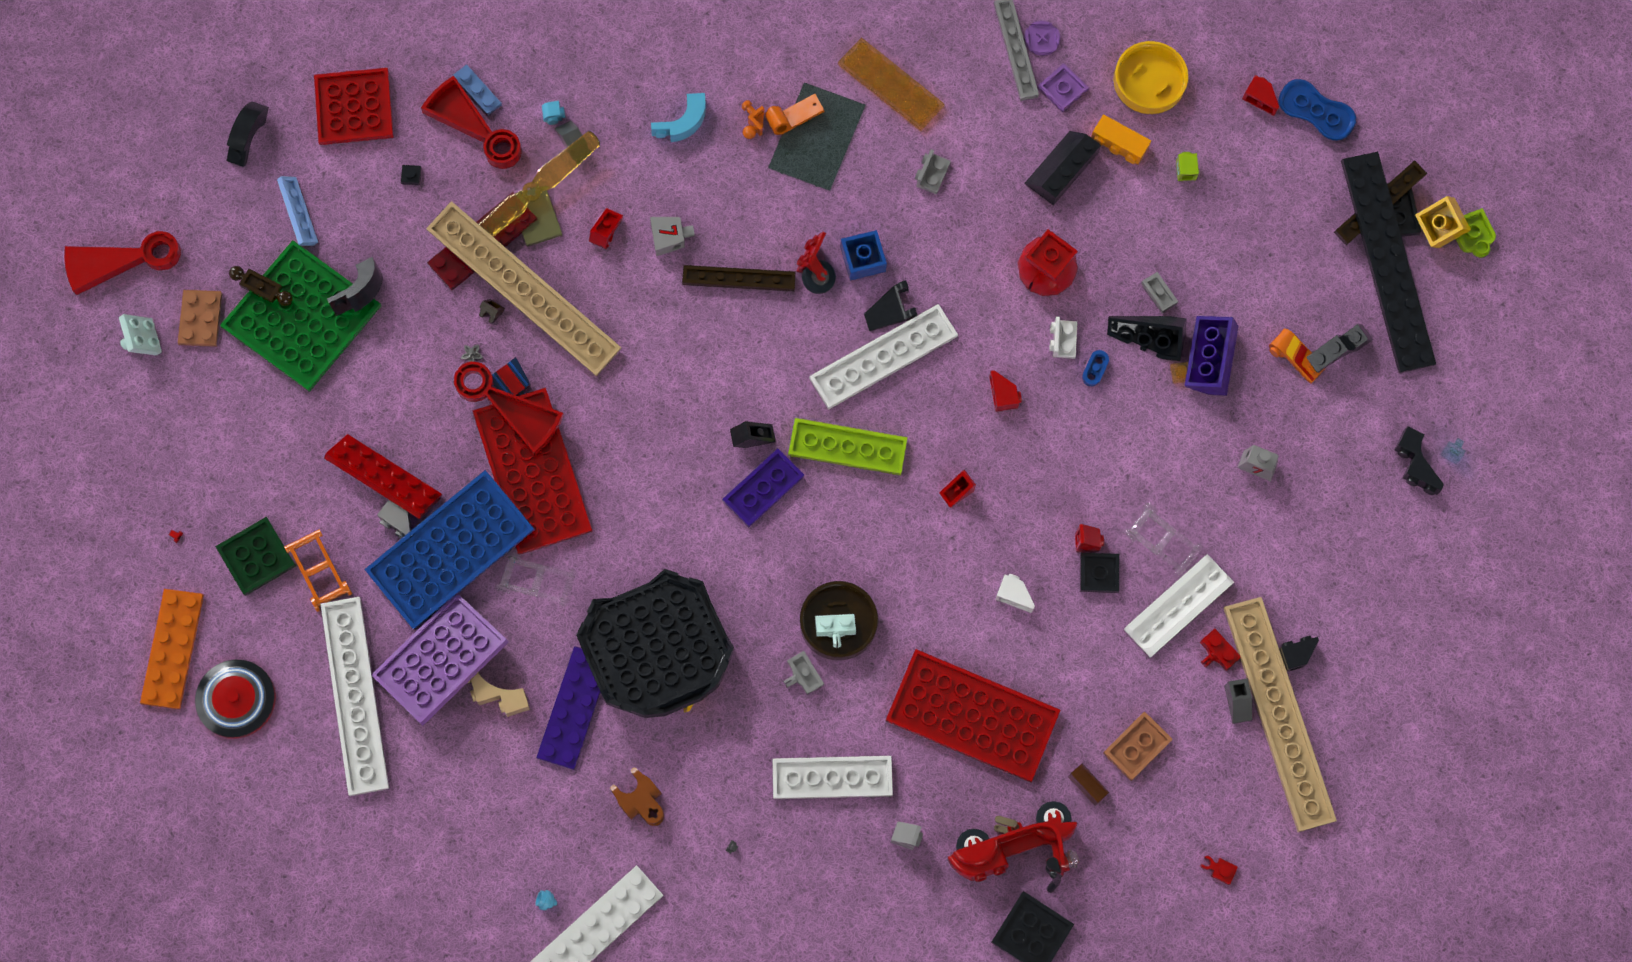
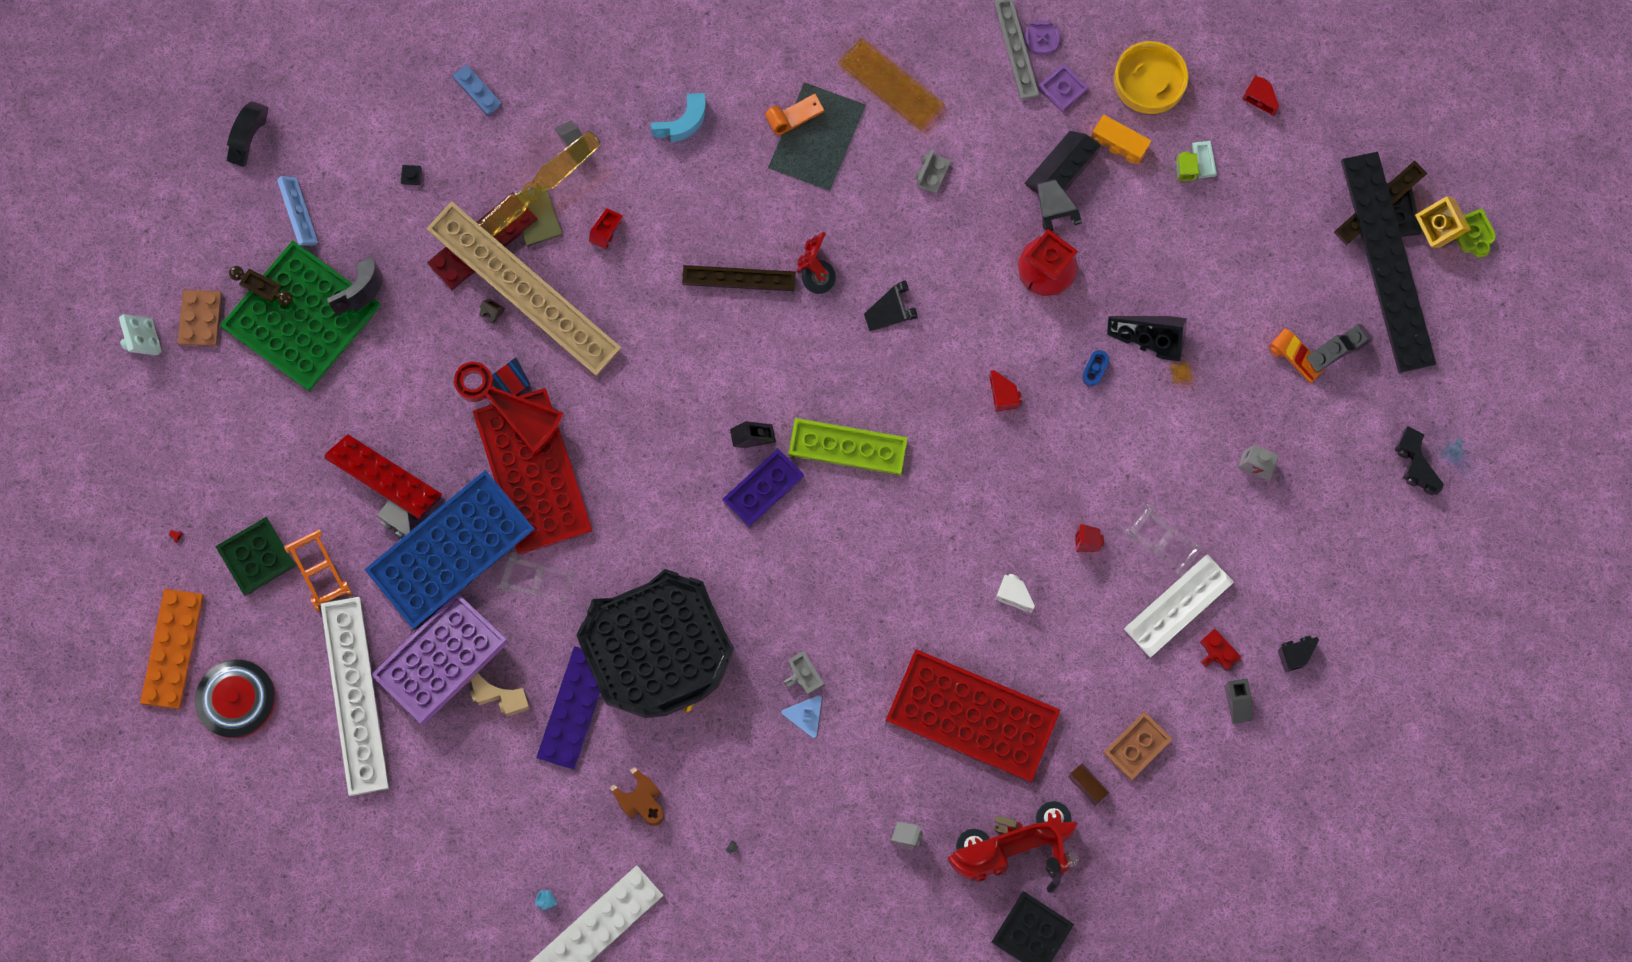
red piece [64,231,181,295] -> none
red plate [314,68,394,145] -> none
red piece [421,76,522,169] -> none
light grey plant [460,345,483,362] -> none
medium azure plate [542,101,566,125] -> none
light grey torso [650,217,695,256] -> none
orange piece [741,100,764,139] -> none
white plate [773,756,893,799] -> none
dark brown piece [800,581,878,661] -> none
white plate [809,304,958,410] -> none
light aqua plate [815,614,856,648] -> none
blue brick [840,230,887,281] -> none
red slope [939,470,976,508] -> none
white bracket [1049,316,1077,359] -> none
black plate [1080,552,1119,593] -> none
light grey plate [1141,272,1178,313] -> none
dark purple slope [1184,316,1239,396] -> none
red plate [1200,856,1238,885] -> none
tan plate [1223,597,1337,832] -> none
blue plate [1278,79,1356,141] -> none
none -> light blue piece [781,695,822,738]
none -> black flag [1037,179,1082,231]
none -> light aqua tile [1192,141,1217,179]

